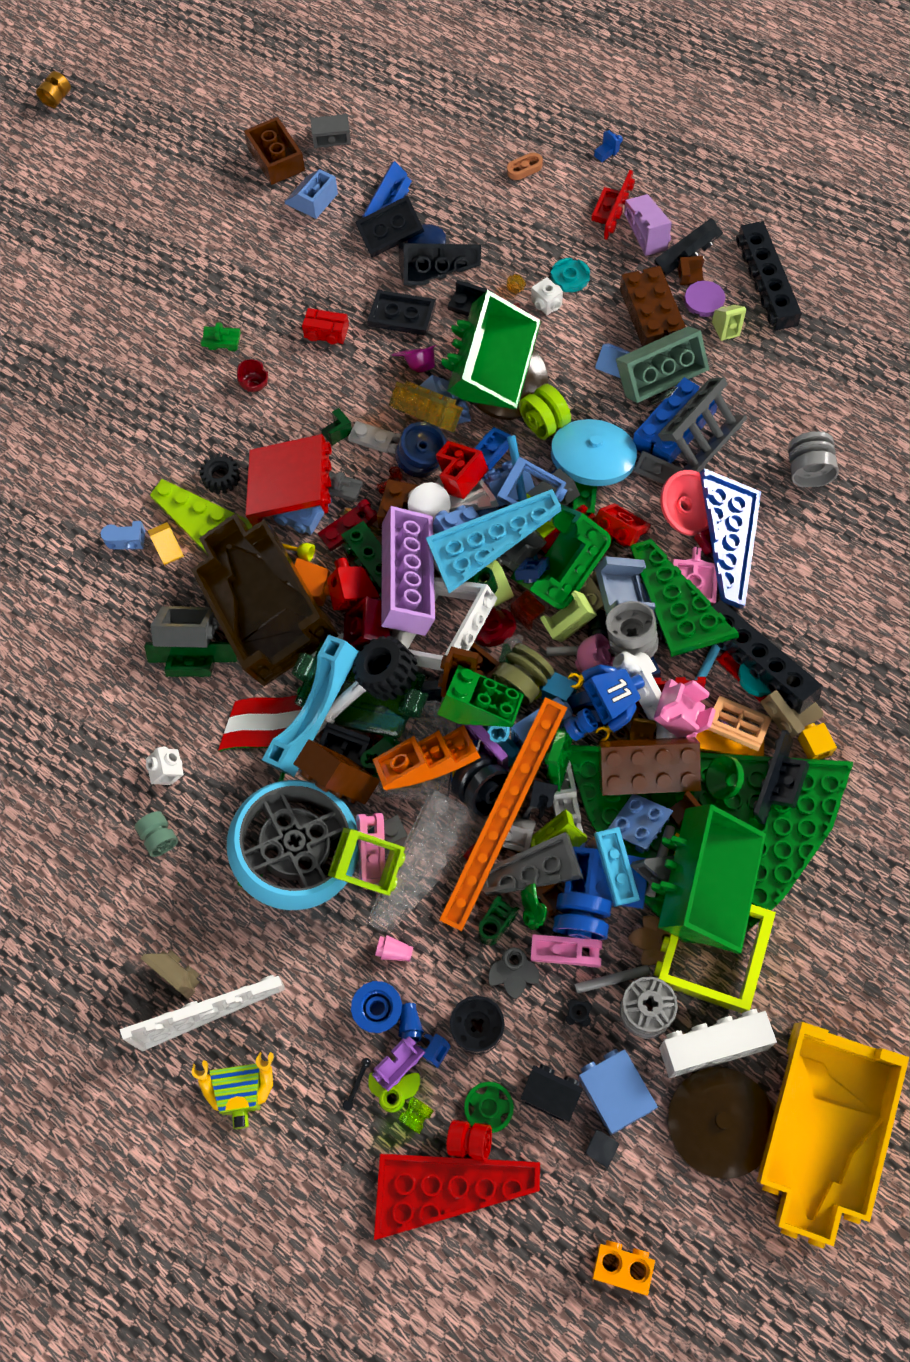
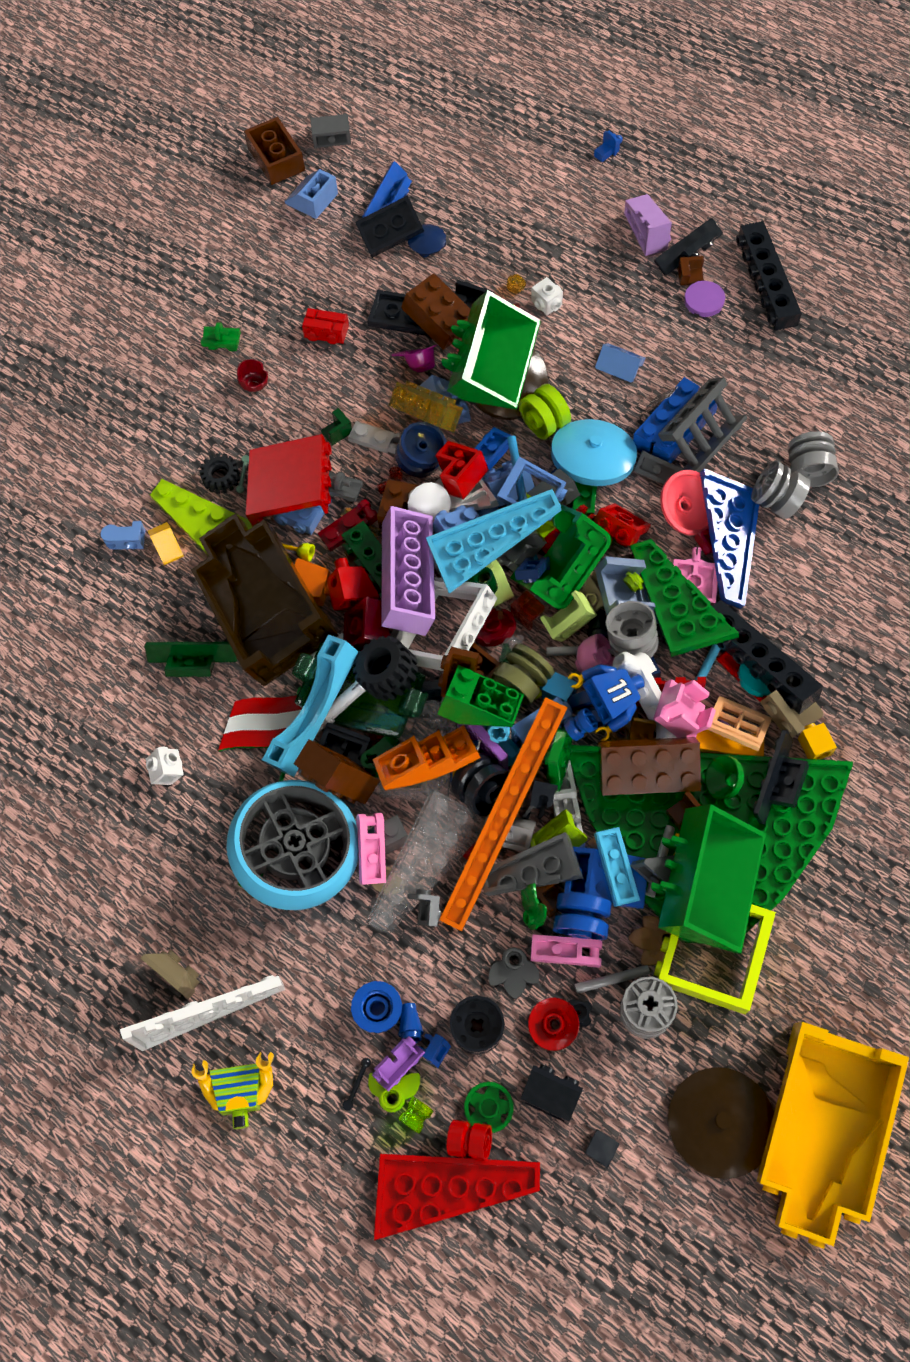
pearl gold wheel [36,71,71,108] -> none
sand green wheel [134,811,178,857] -> none
dark grey window [150,606,219,648] -> none
lime window [328,828,405,896] -> none
bright pink cone [375,935,413,962] -> none
black wedge [399,243,481,285] -> none
dark green piece [478,895,520,945] -> none
nougat plate [507,153,543,180] -> none
teal tile [550,258,590,292] -> none
medium blue brick [578,1049,658,1136] -> none
red bracket [591,170,635,240] -> none
light orange brick [591,1240,655,1296] -> none
medium blue hinge [607,794,673,854] -> none
sand green brick [616,326,710,403] -> none
reddish brown piece [620,266,686,347] -> none
white brick [659,1009,777,1079] -> none
yellowish green slope [712,305,746,341] -> none
none -> sand green hinge [236,455,249,493]
none -> reddish brown brick [401,273,471,350]
none -> dark grey bracket [407,889,441,927]
none -> red dish [528,997,579,1051]
none -> lime plate [623,571,644,593]
none -> light grey wheel [751,460,810,519]

